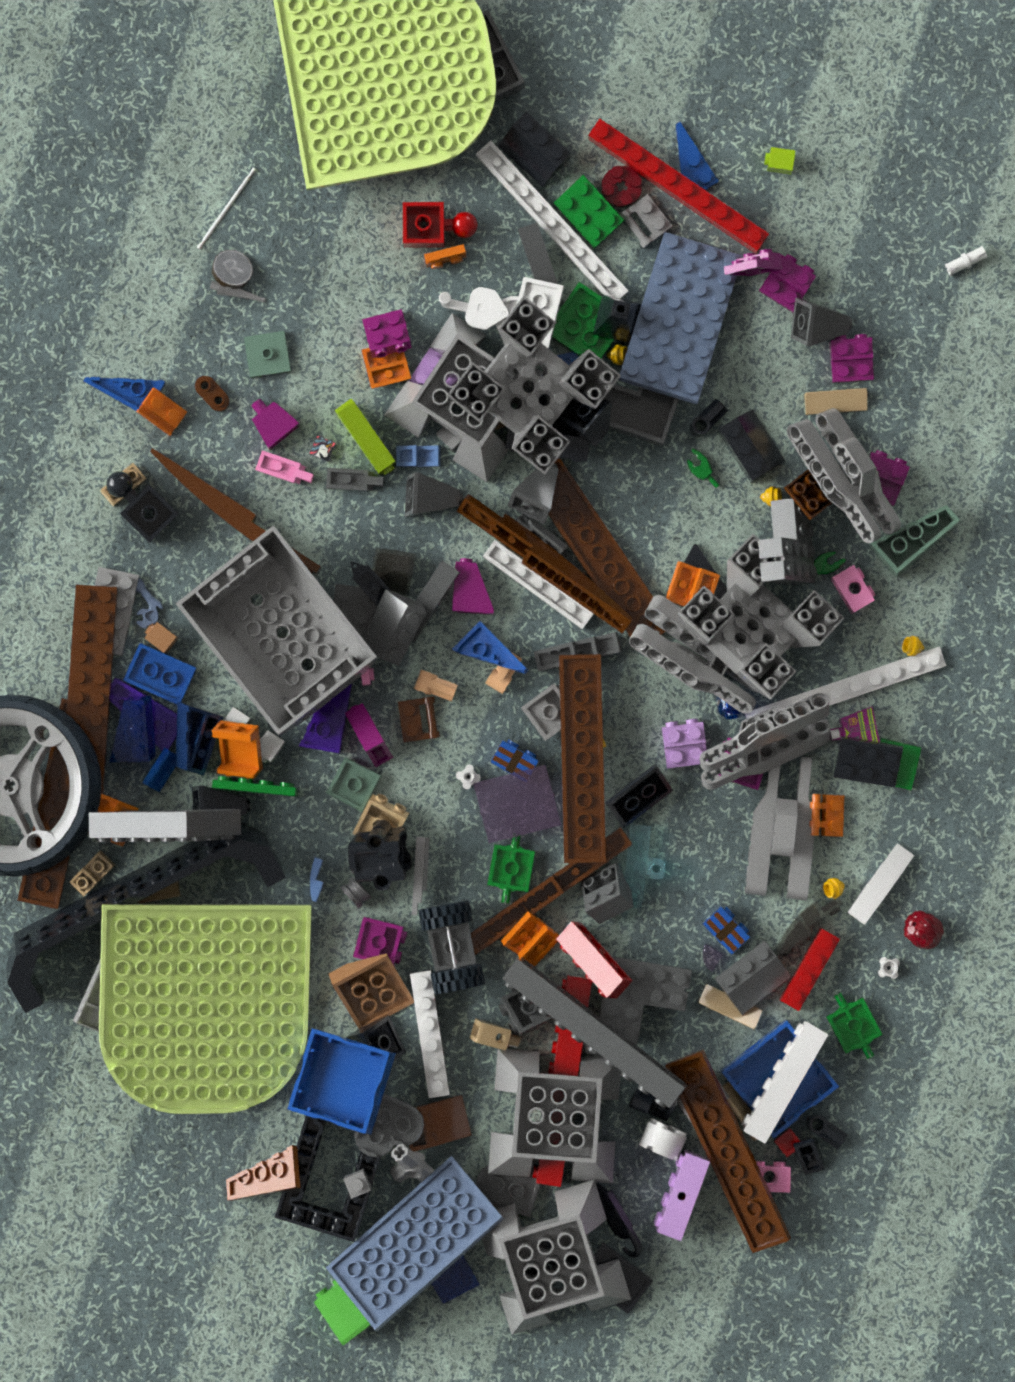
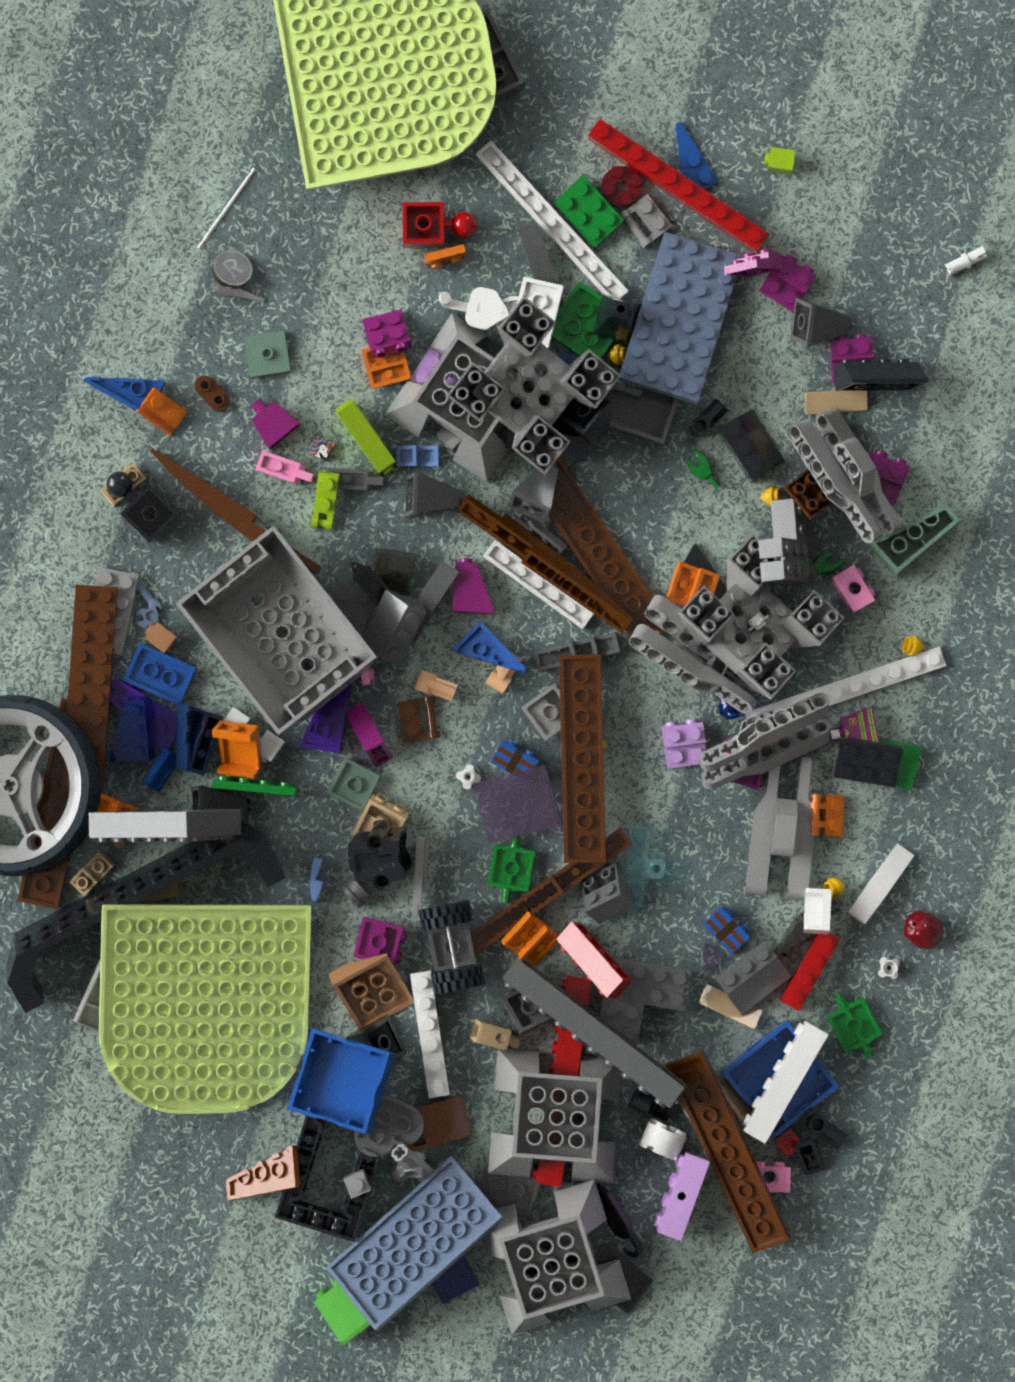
black slope [498,111,571,188] -> none
black slope [605,764,673,828] -> none
none -> lime plate [311,470,340,530]
none -> white plate [748,612,769,631]
none -> white panel [804,888,831,934]
none -> black slope [834,359,929,391]

